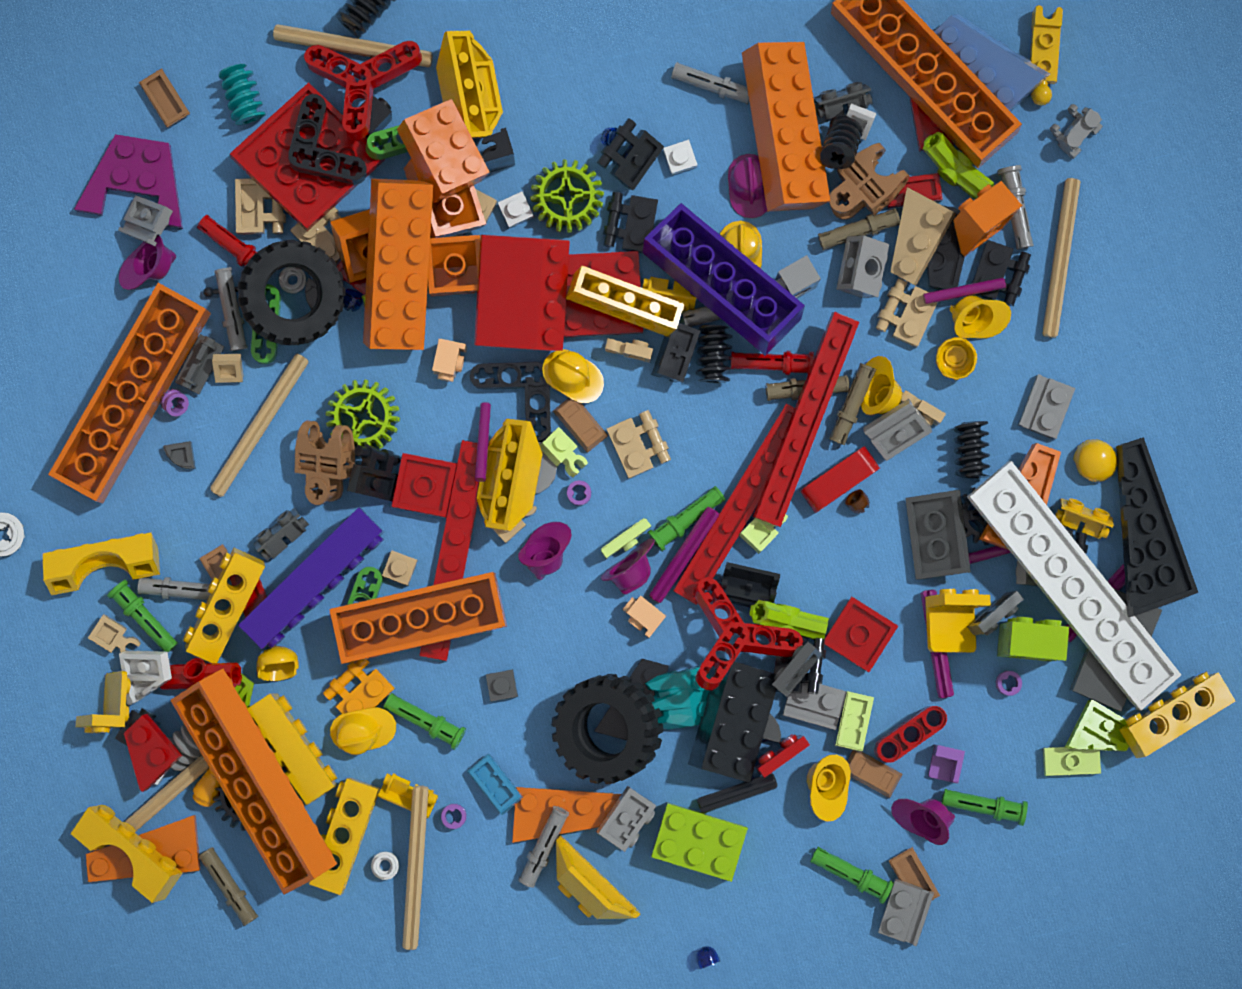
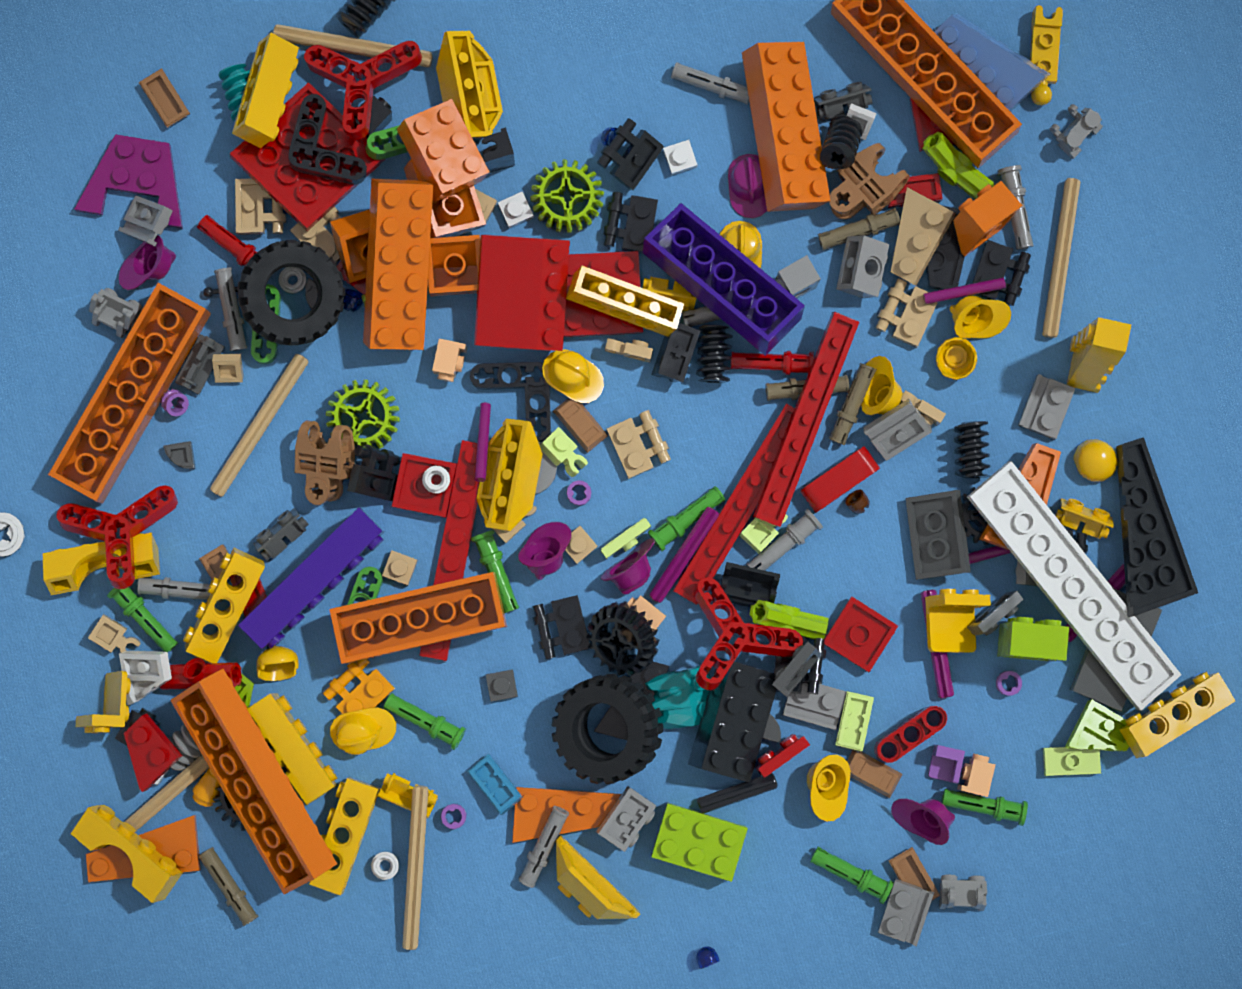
none -> red piece [56,485,178,589]
none -> light grey piece [89,288,142,338]
none -> yellow brick [232,33,299,148]
none -> white plate [422,466,450,494]
none -> bright green pin [471,529,519,613]
none -> black plate [532,595,590,660]
none -> tan plate [565,526,598,564]
none -> black gear [586,601,660,676]
none -> light grey pin [747,509,823,571]
none -> light grey piece [939,874,987,911]
none -> light nougat brick [957,753,996,797]
none -> yellow wedge [1066,317,1131,393]

